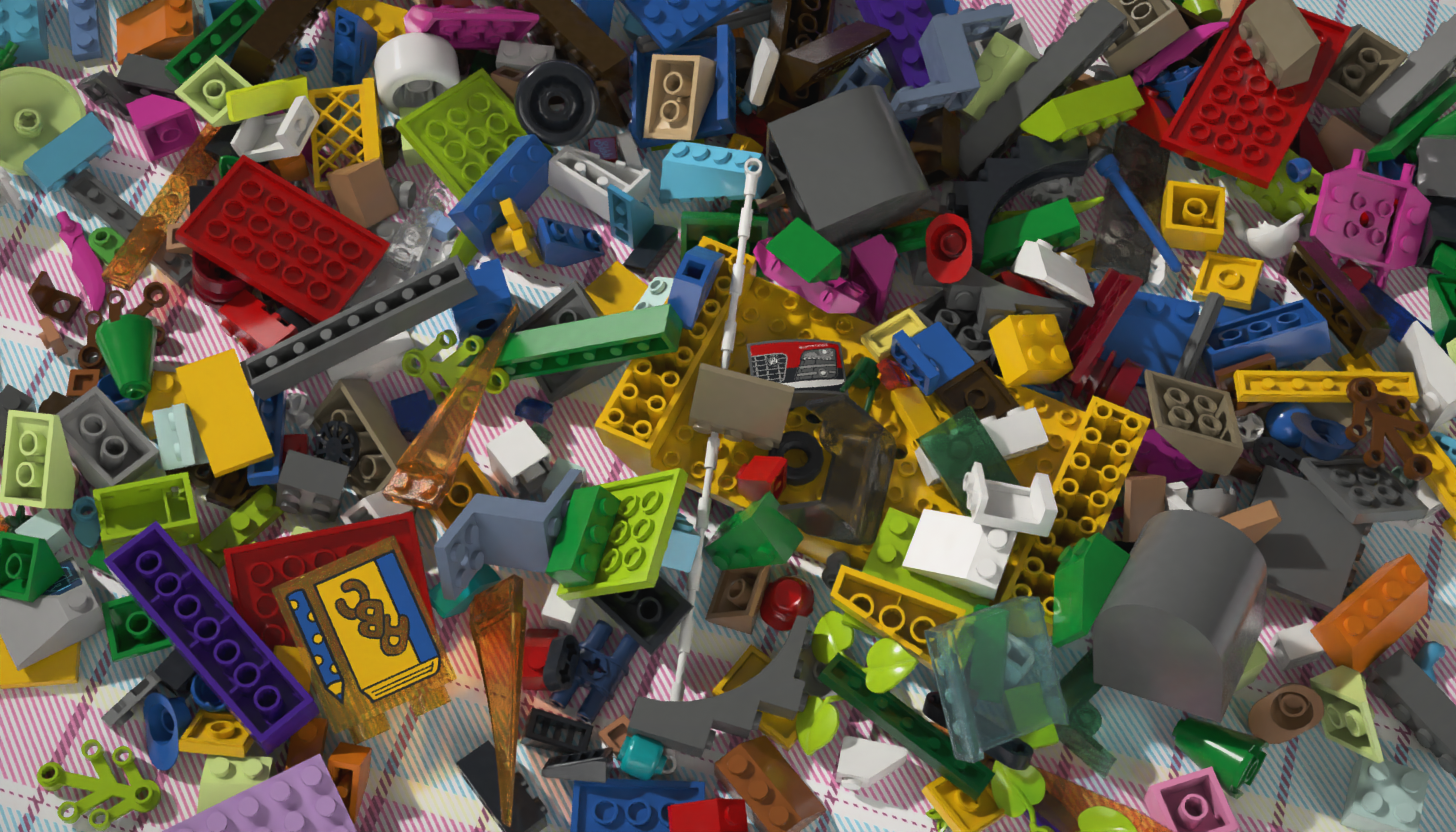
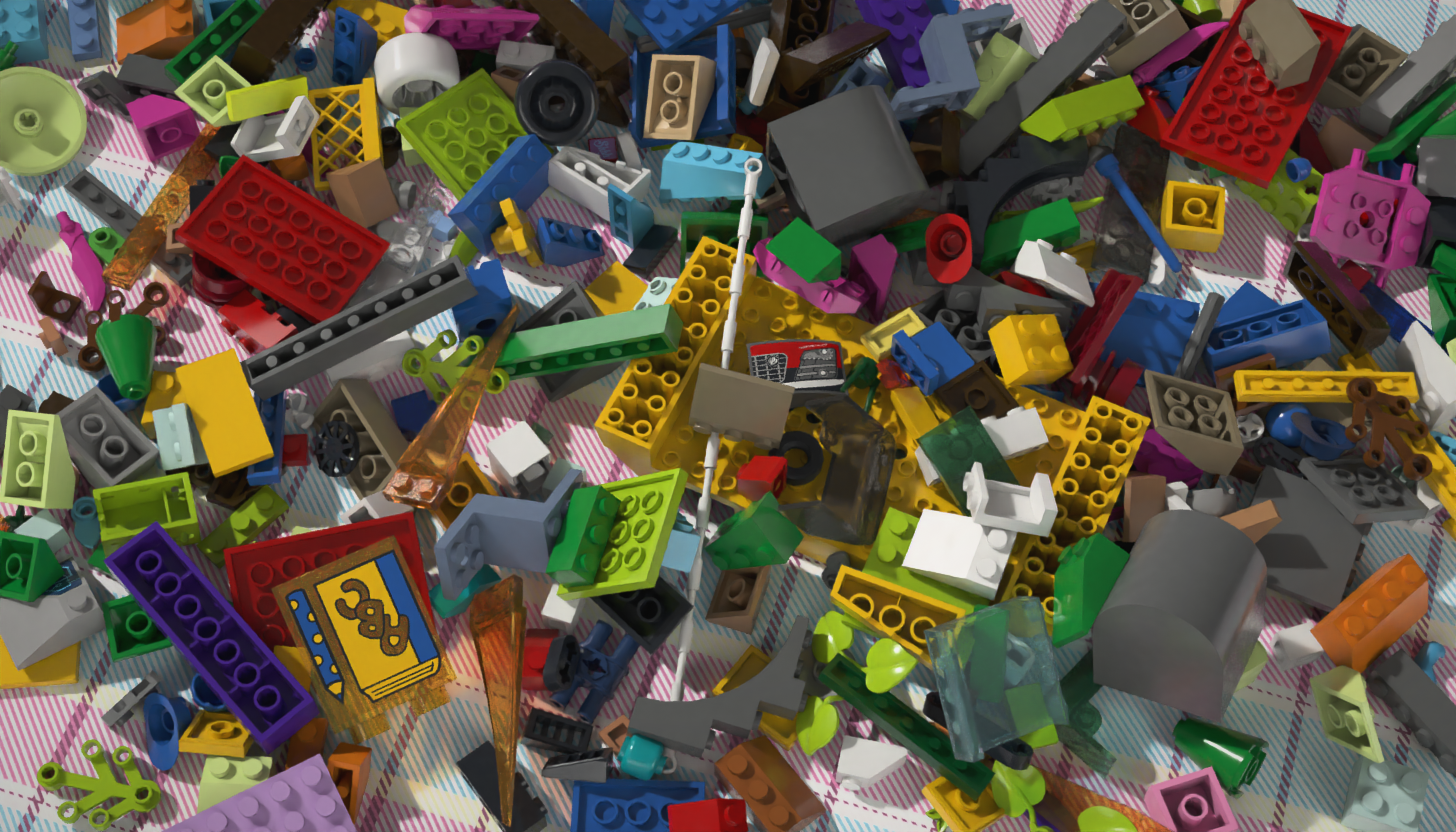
medium azure brick [23,111,114,194] -> none
dark orange plate [66,369,103,400] -> none
black brick [154,649,197,700] -> none
dark grey brick [275,450,350,523] -> none
clear blue tile [514,396,554,424] -> none
blue slope [667,245,725,330] -> none
red hat [760,575,814,631] -> none
yellow tile [1192,251,1264,310] -> none
white piece [1225,209,1305,259] -> none
medium nougat piece [1248,682,1324,744] -> none

